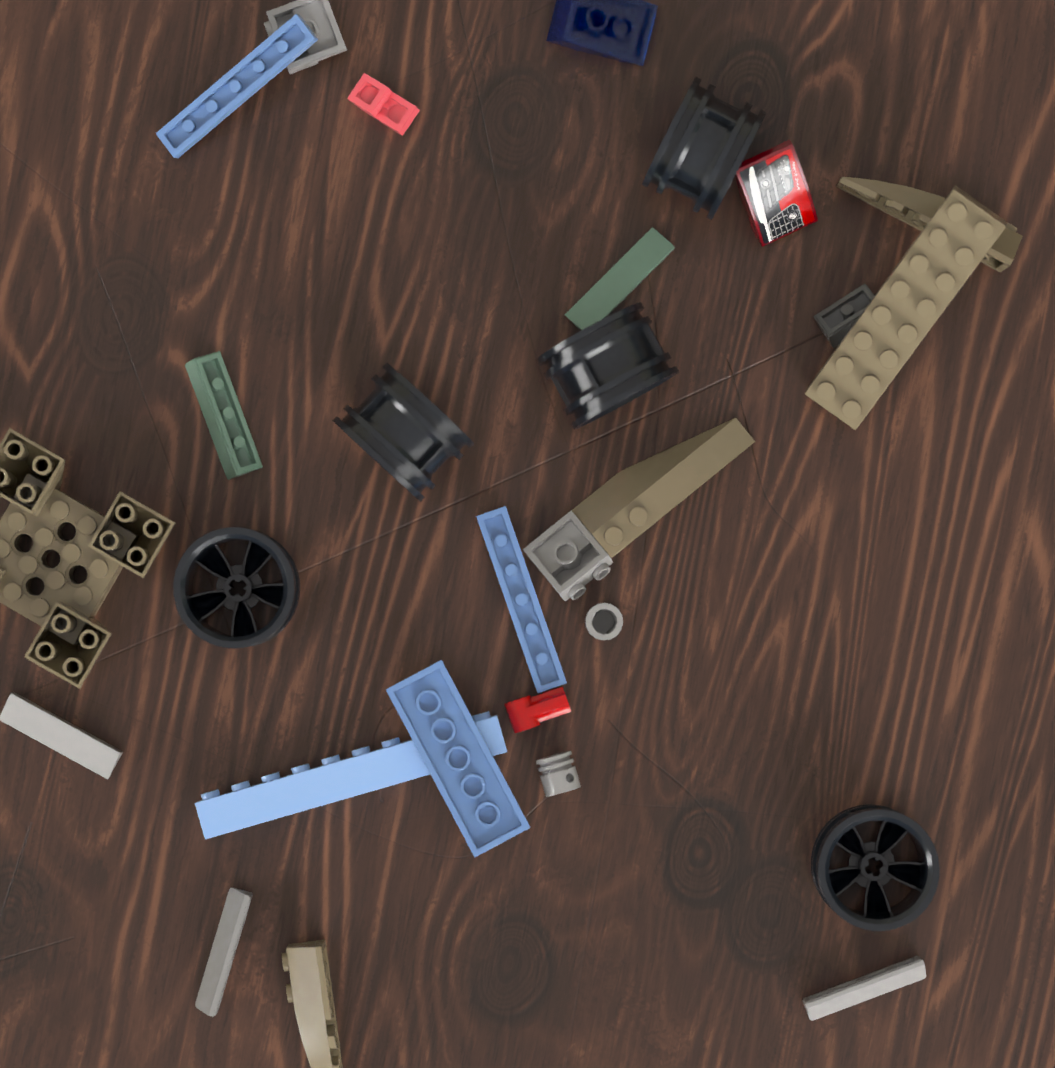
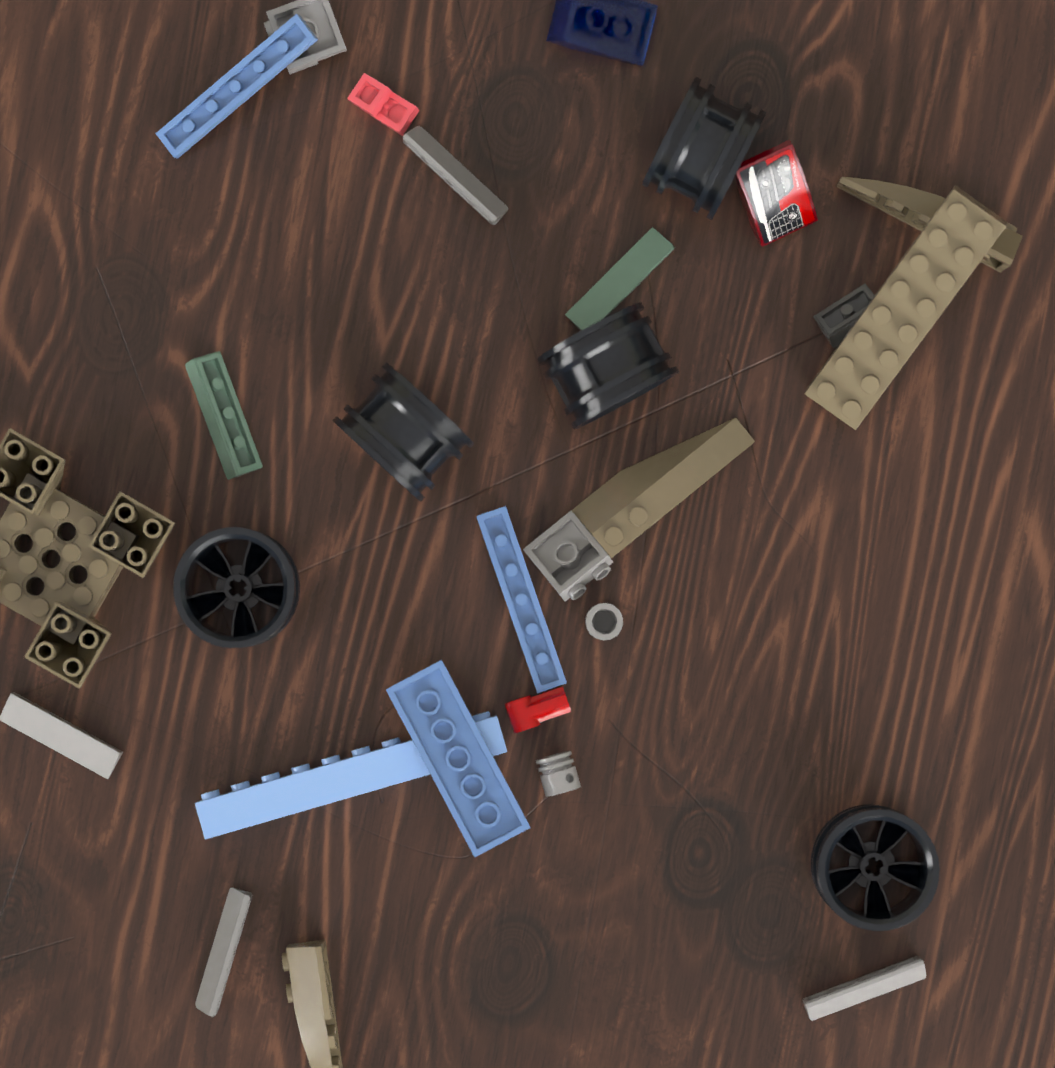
none -> light grey slope [403,126,509,225]

